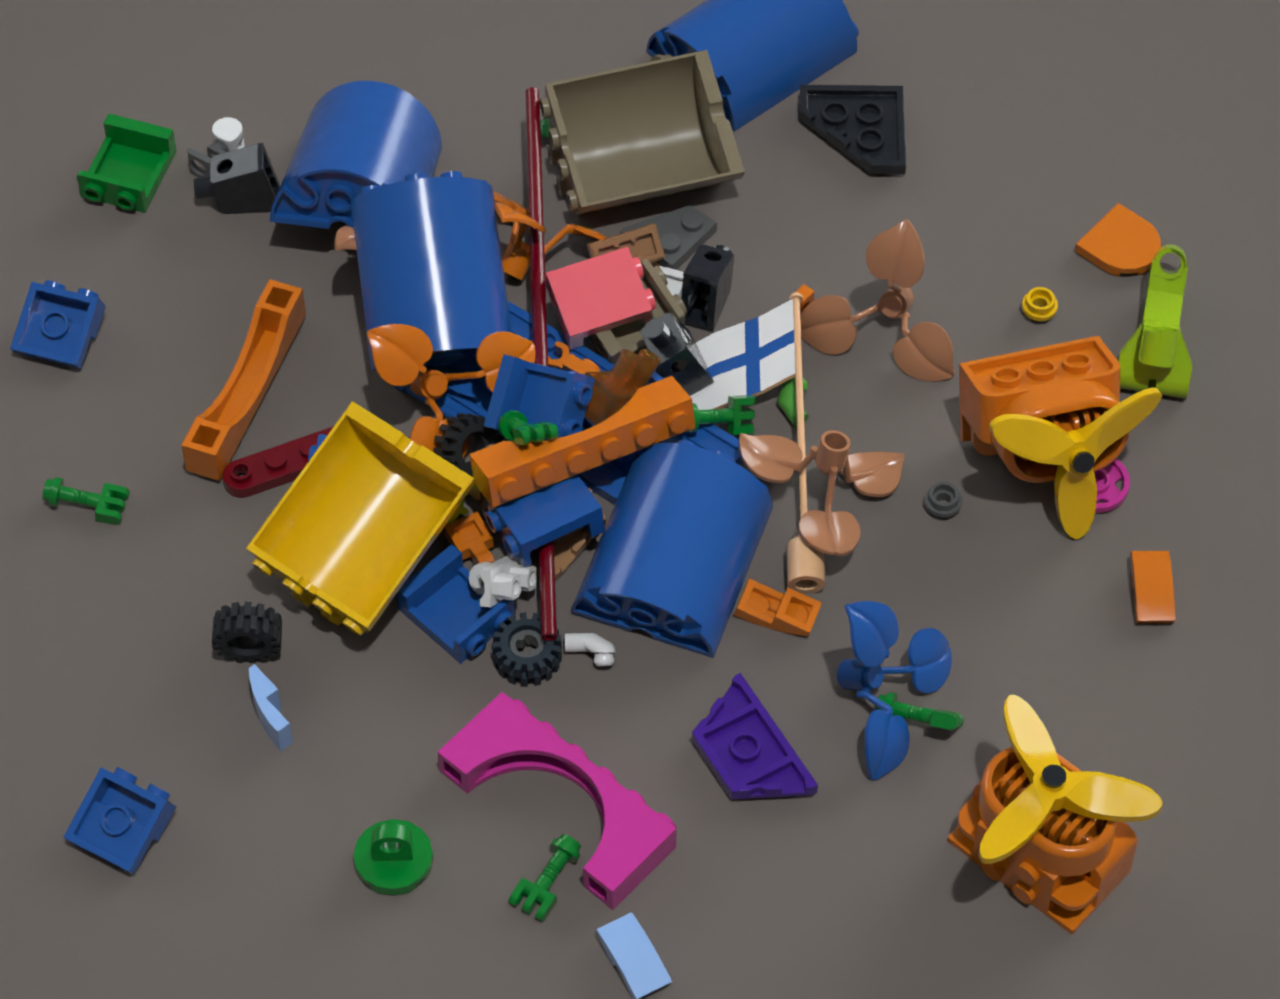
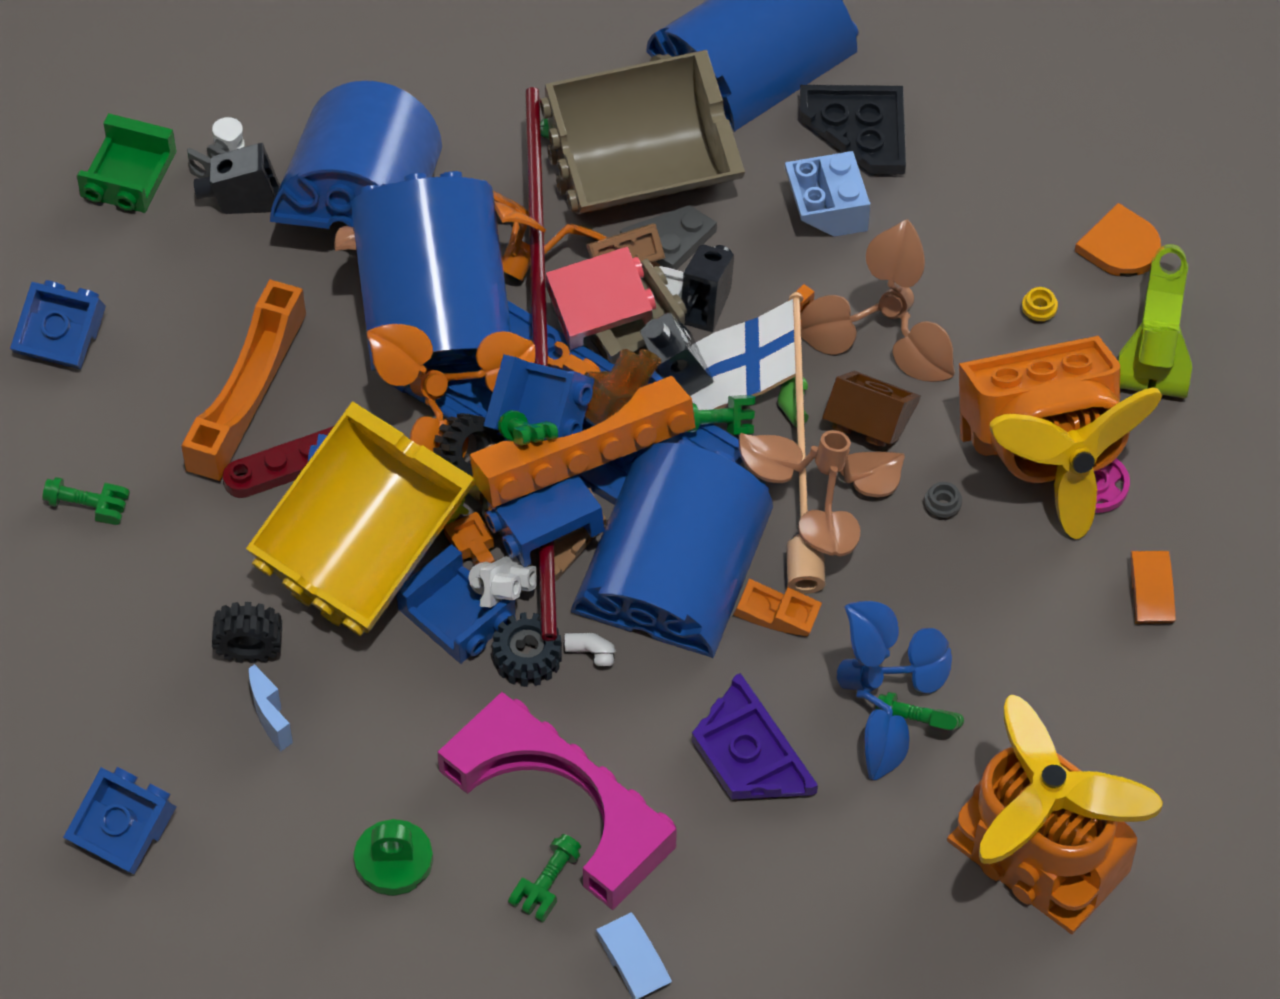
none -> light blue slope [785,151,870,237]
none -> reddish brown slope [823,370,921,447]

